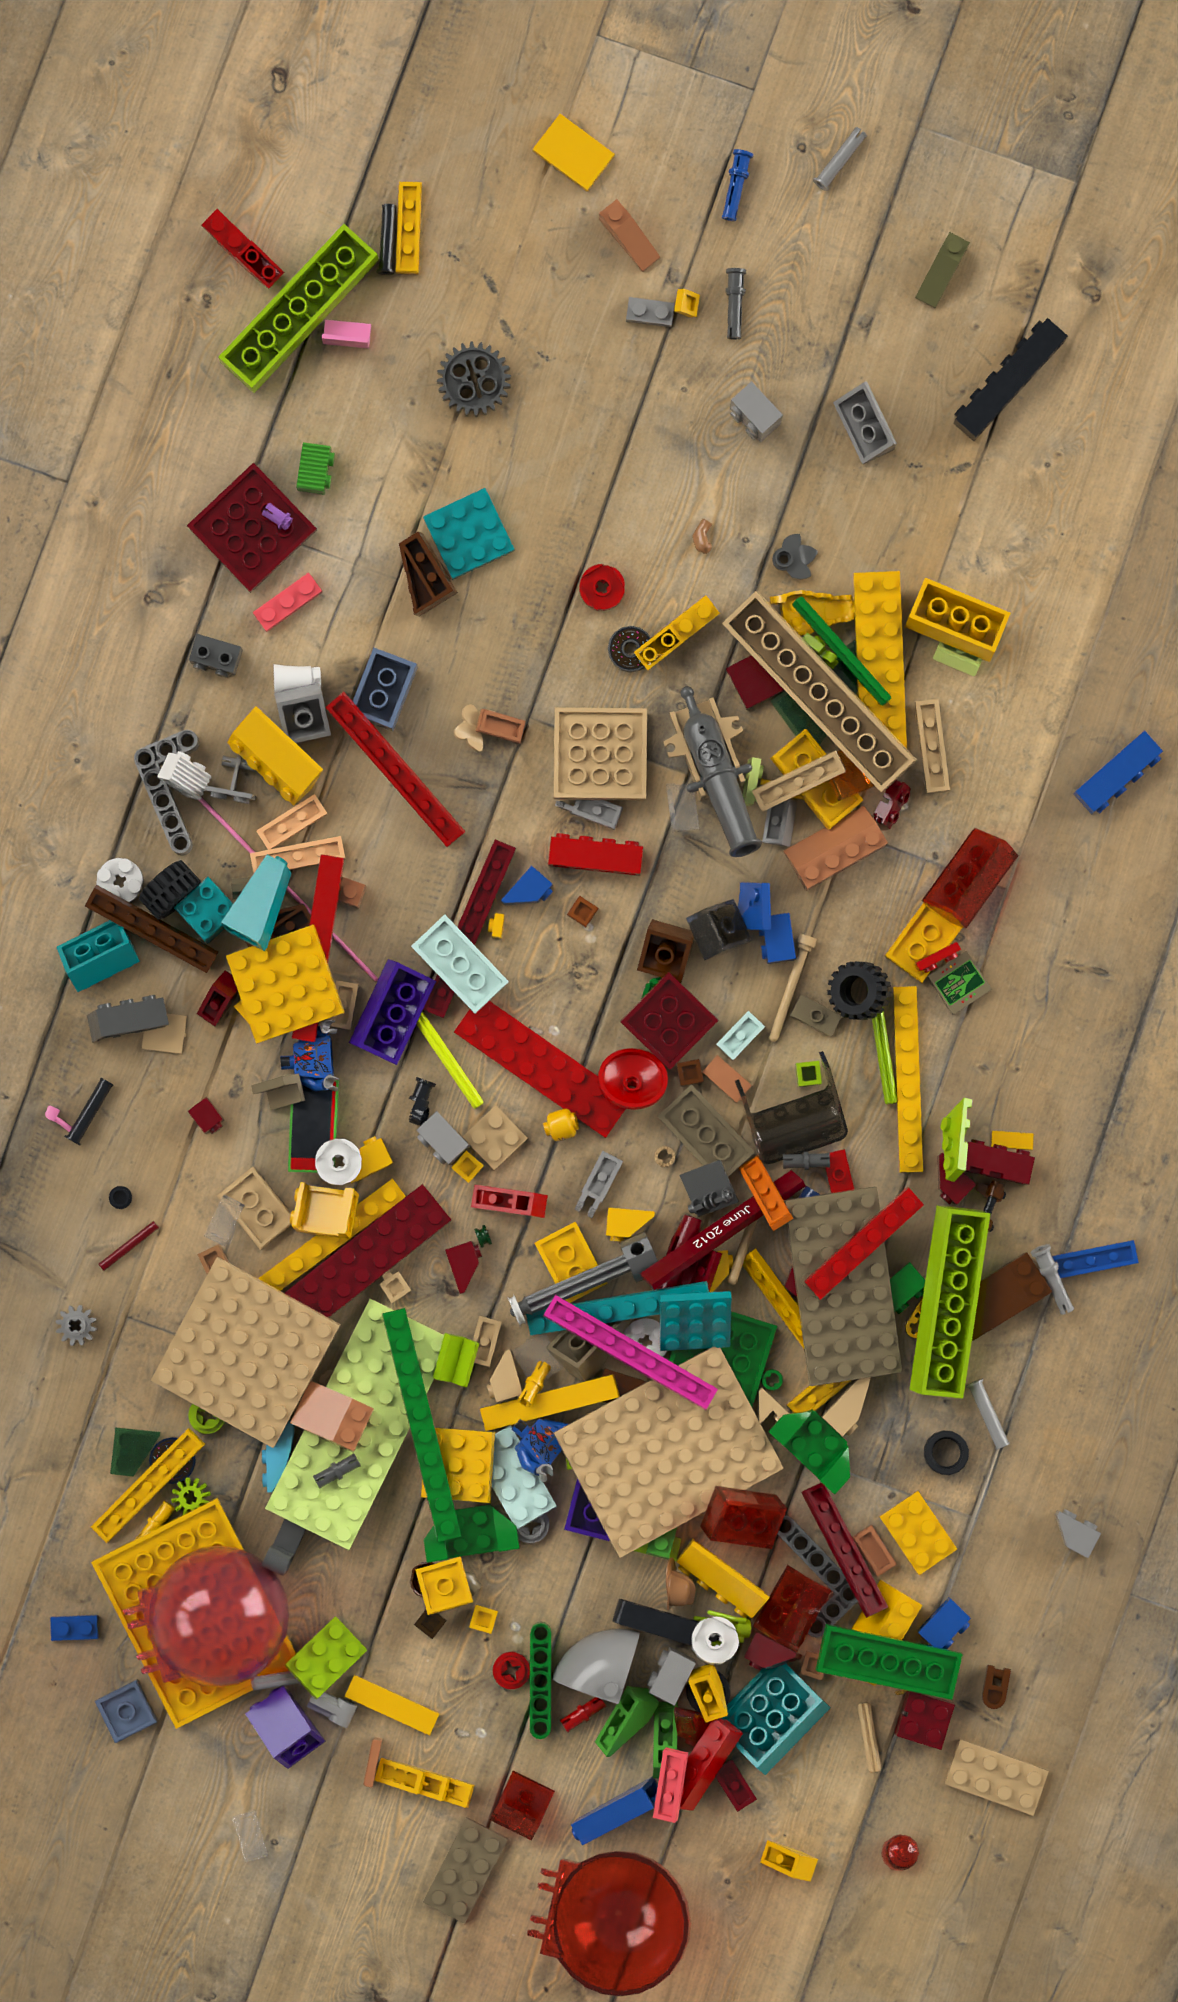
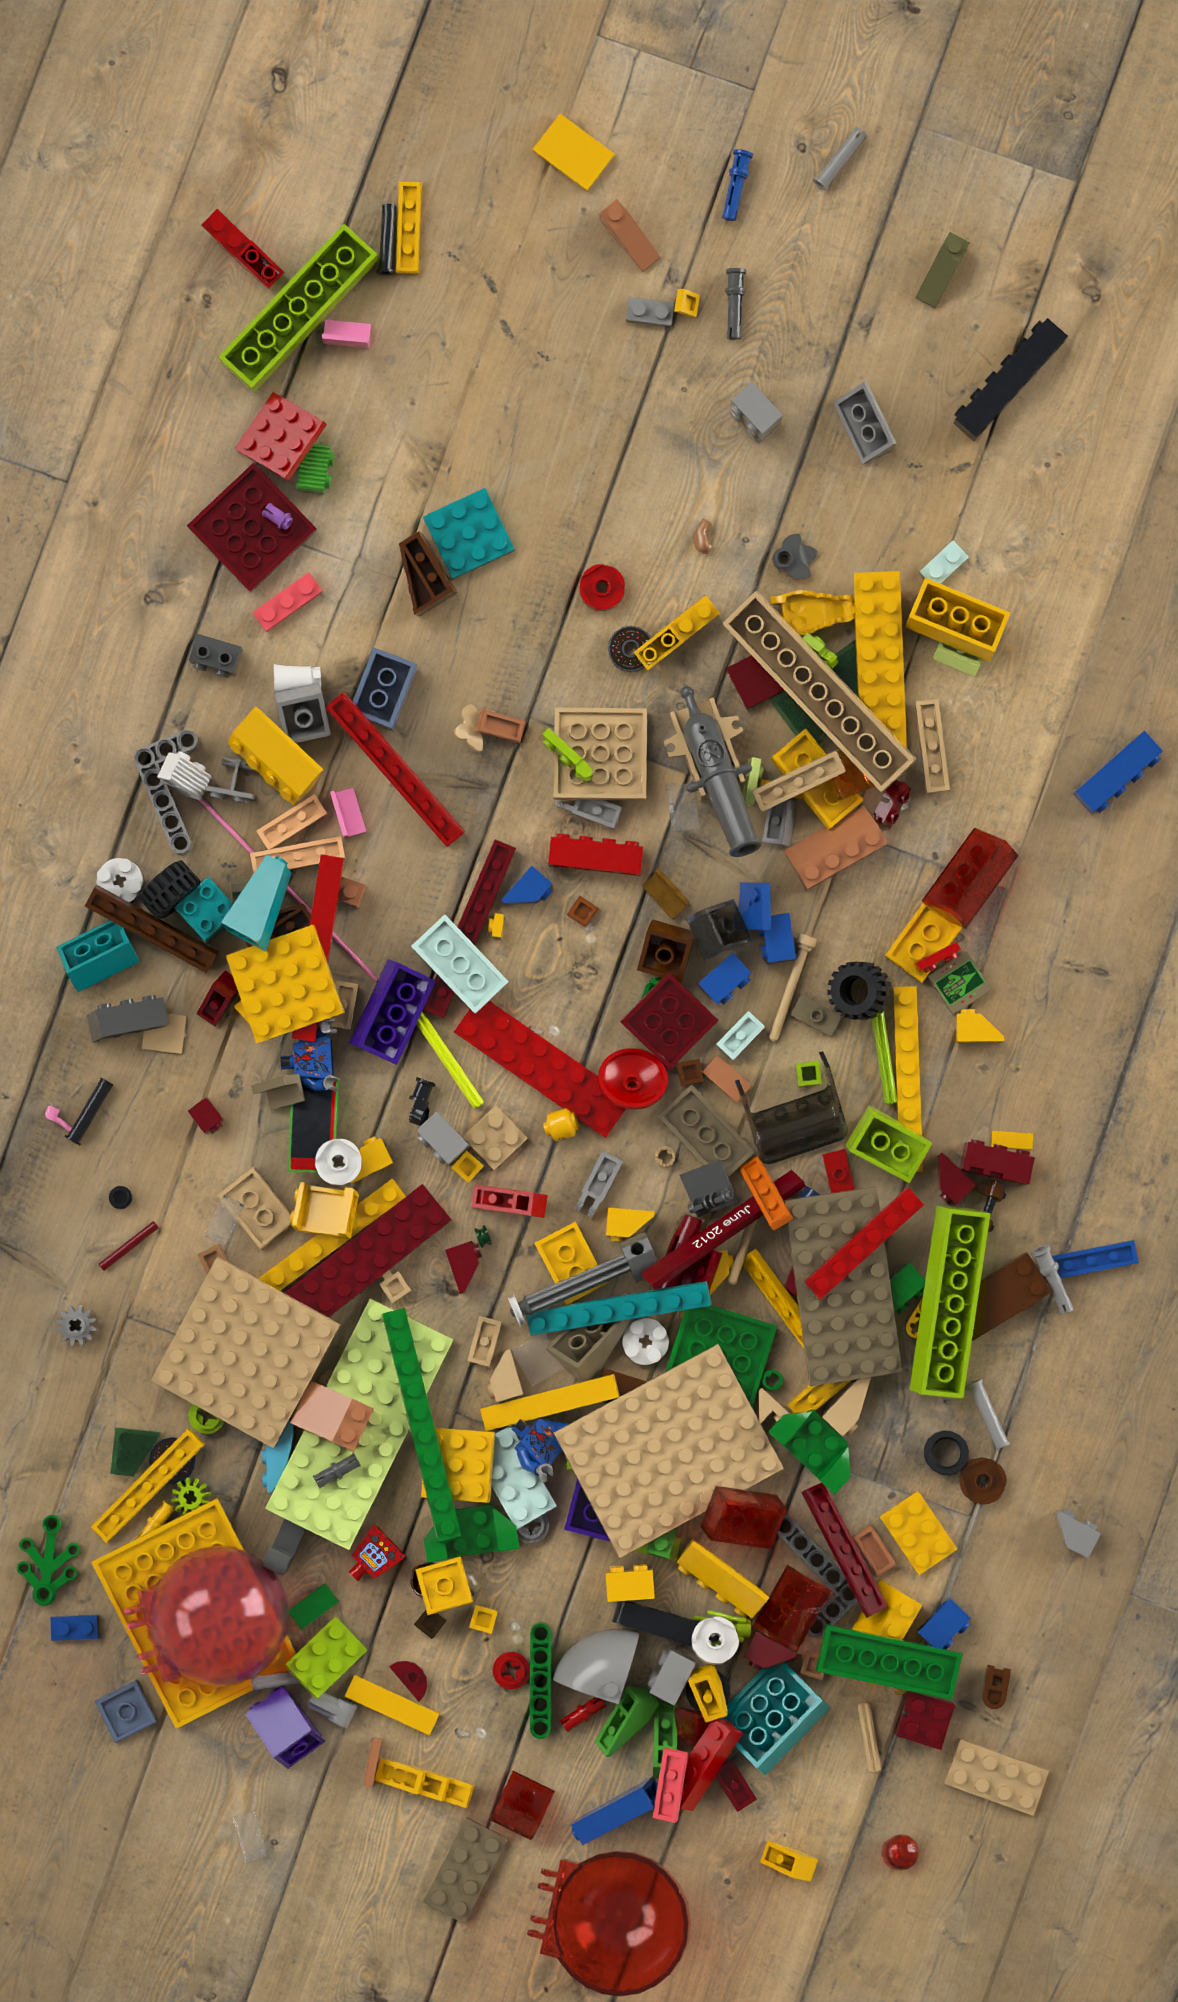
lime panel [433,1333,479,1387] -> none
dark grey gear [437,341,511,417] -> none
yellow pin [518,1361,551,1407] -> none
dark pink plate [544,1295,718,1410] -> none
teal plate [659,1291,732,1351] -> none
medium nougat piece [666,1558,696,1611] -> none
dark grey pin [783,1151,830,1170] -> none
green axle [792,597,891,706] -> none
lime wing [941,1098,972,1182] -> none
none -> green plant [17,1515,81,1606]
none -> plate [235,392,327,481]
none -> green tile [287,1583,339,1630]
none -> bright pink panel [330,788,367,839]
none -> torso [348,1524,406,1581]
none -> dark red plate [389,1661,427,1702]
none -> lime hinge [542,728,593,782]
none -> yellow brick [606,1563,655,1602]
none -> pearl gold panel [642,868,690,920]
none -> blue brick [698,953,751,1005]
none -> lime slope [846,1105,933,1183]
none -> light aqua plate [919,541,969,584]
none -> yellow slope [955,1009,1004,1043]
none -> reddish brown plate [959,1457,1007,1505]

